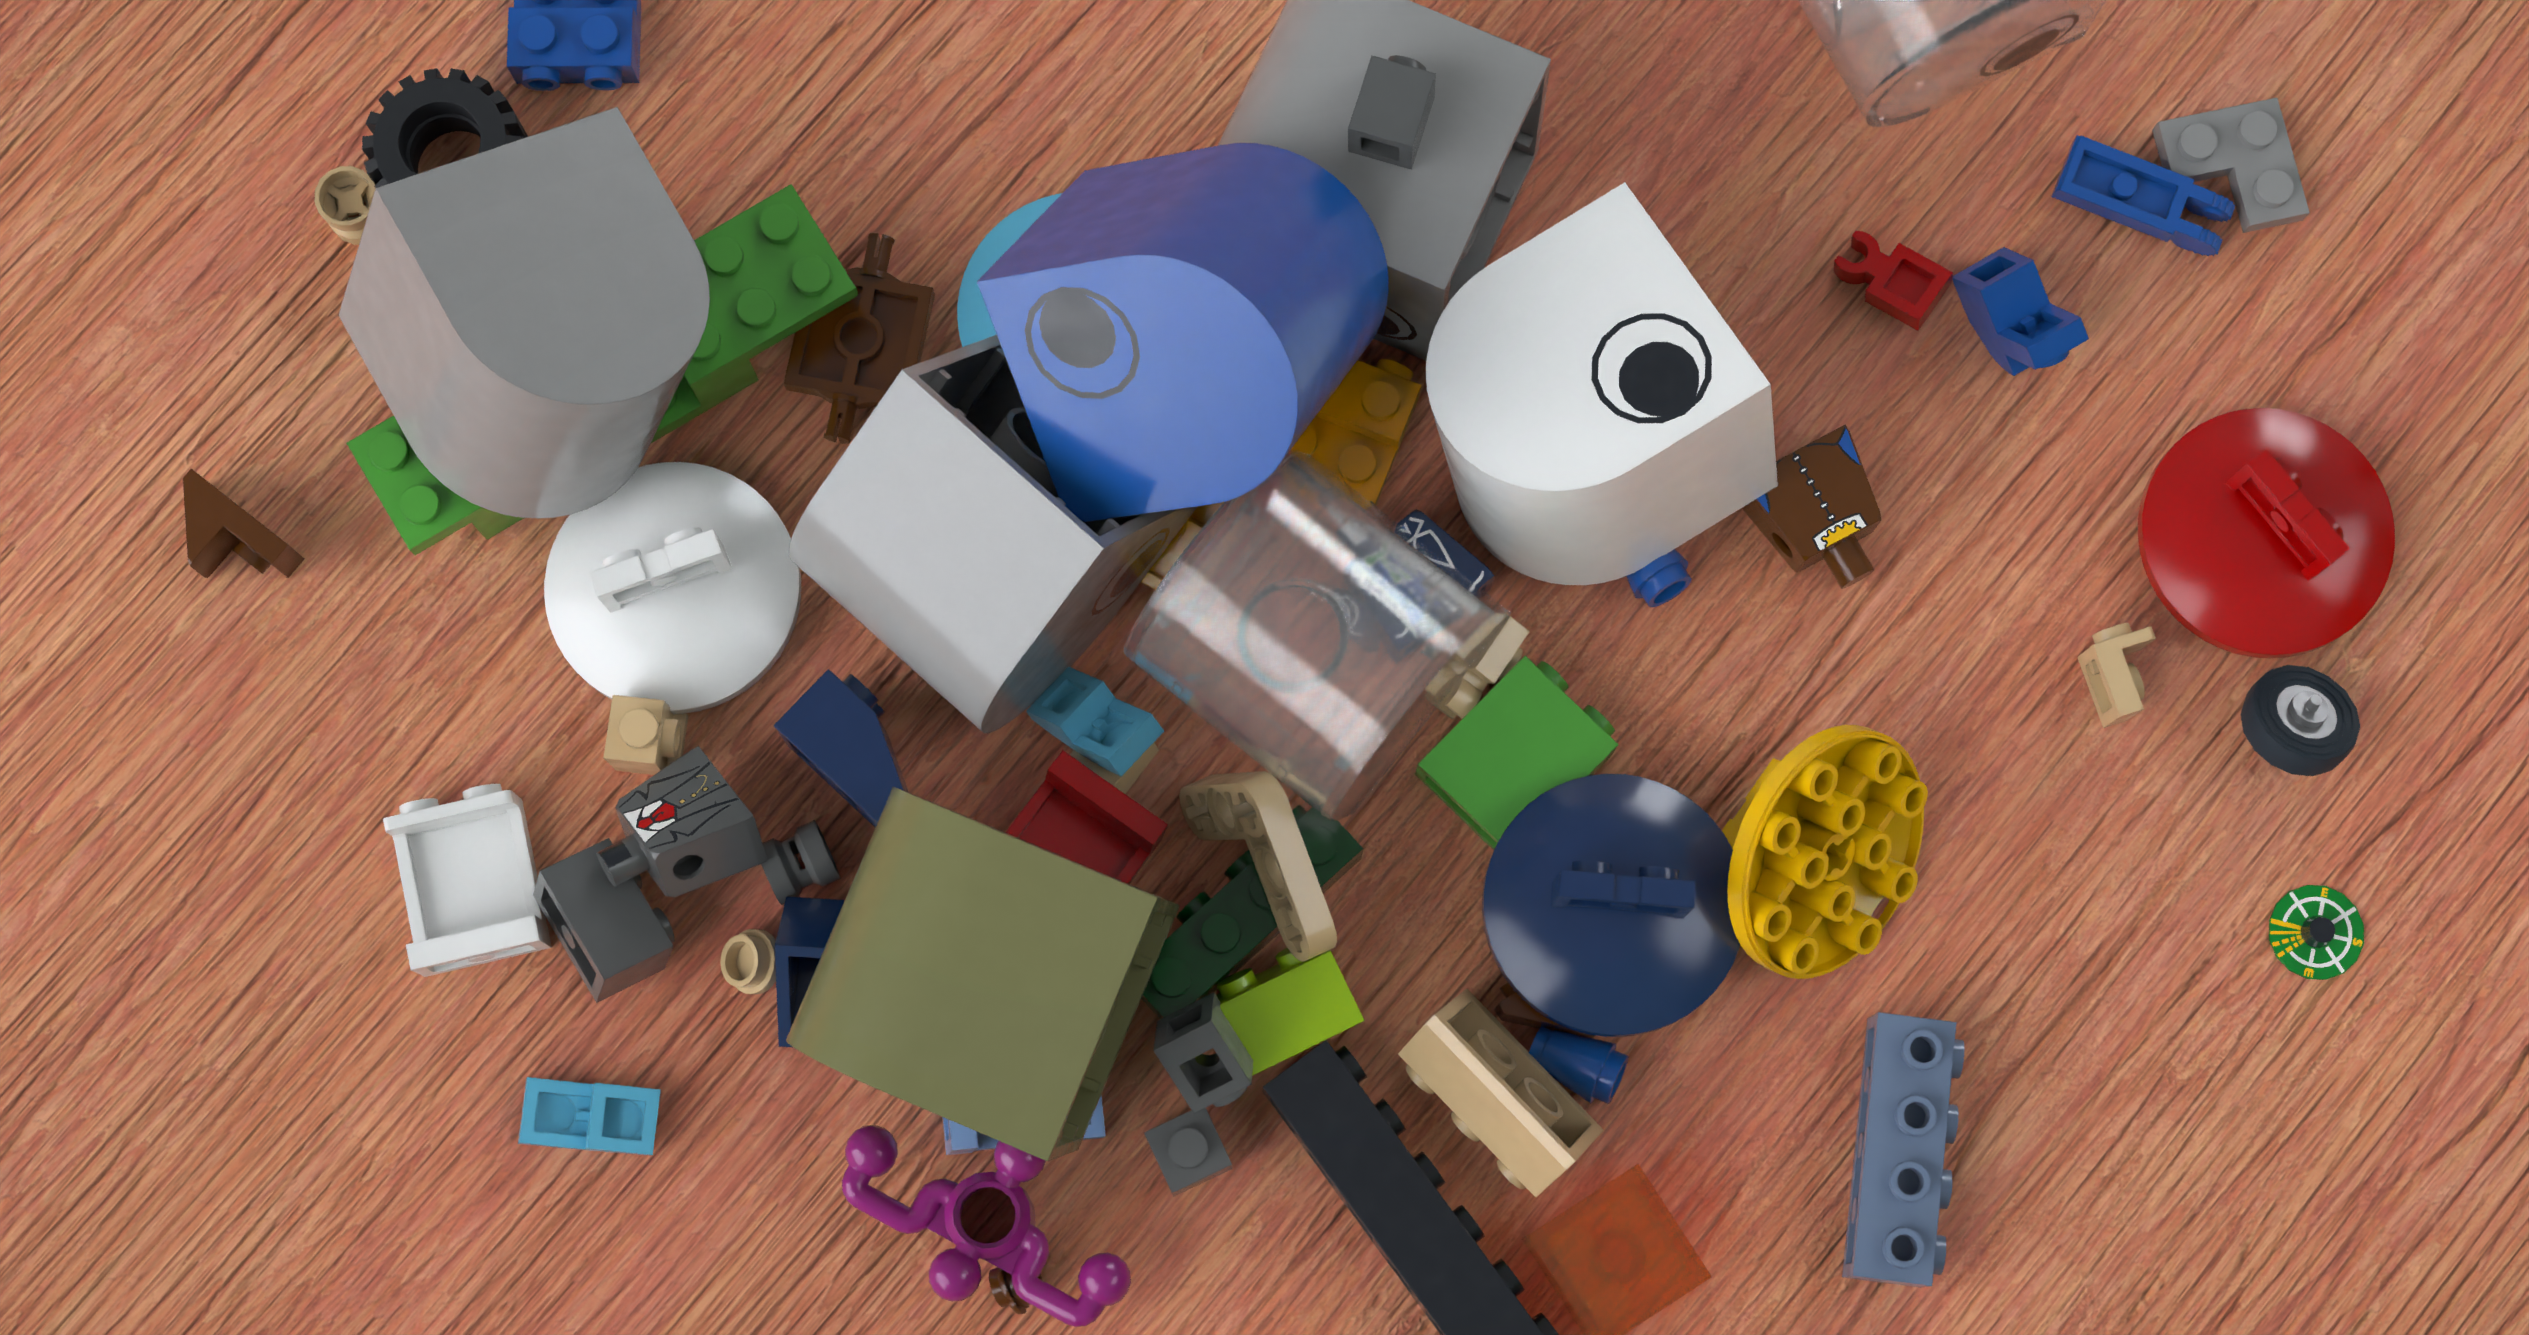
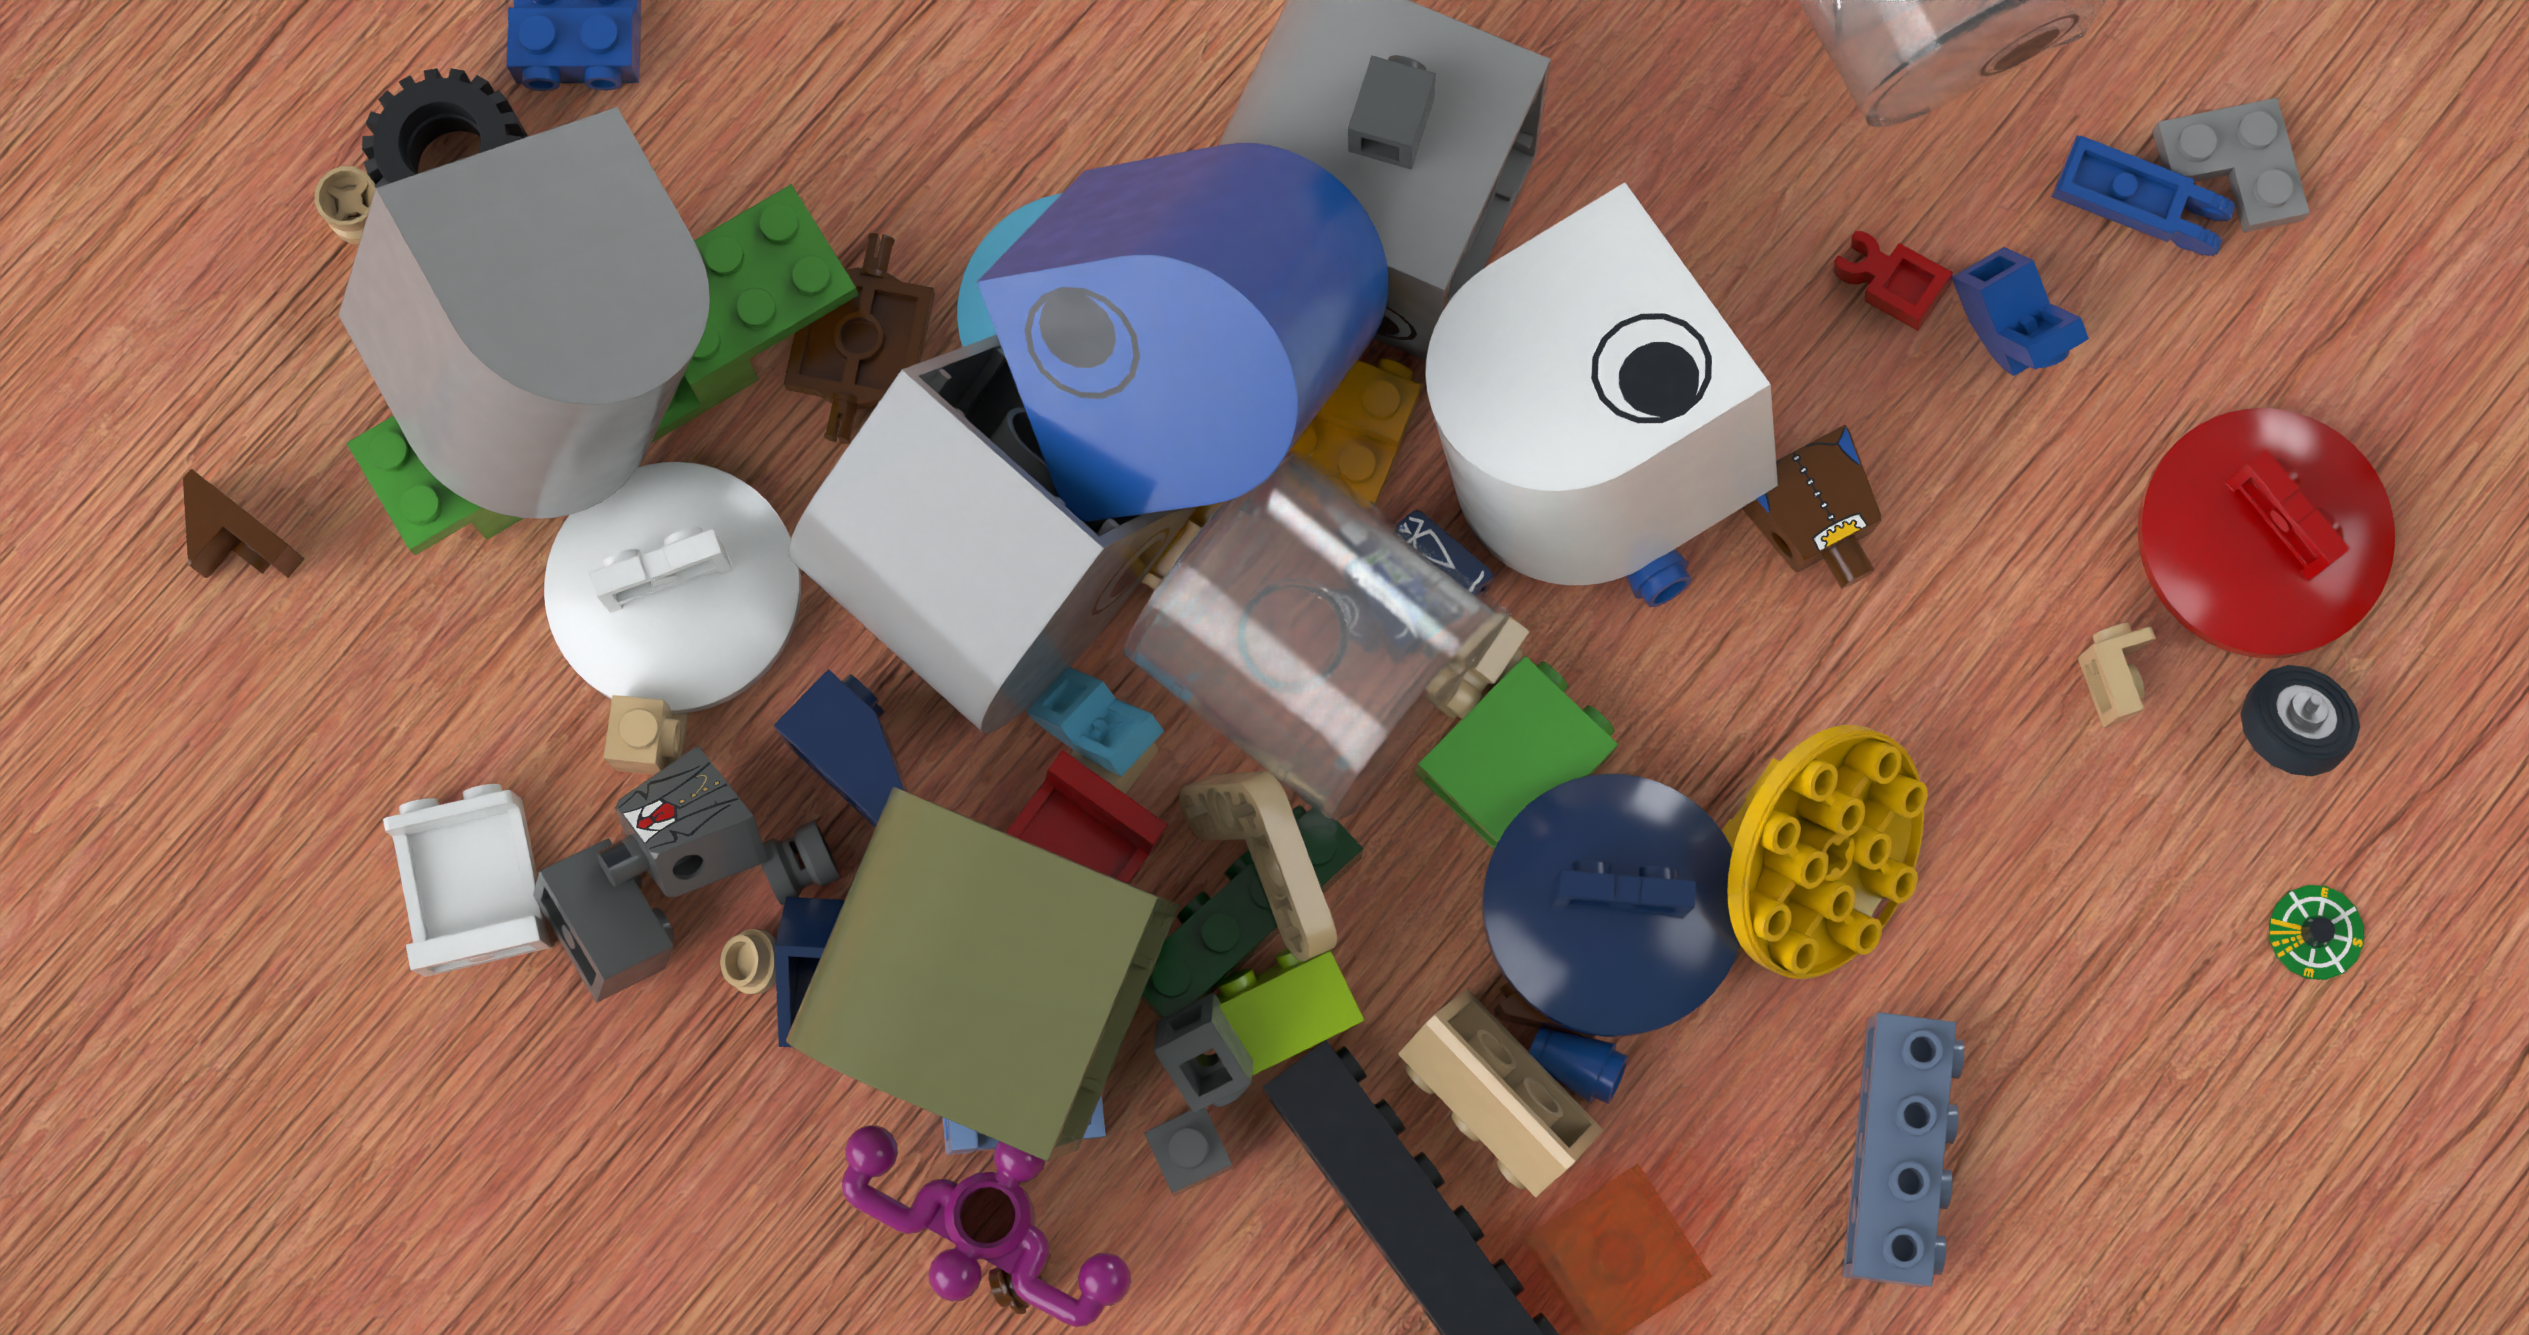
medium azure slope [518,1077,661,1155] -> none

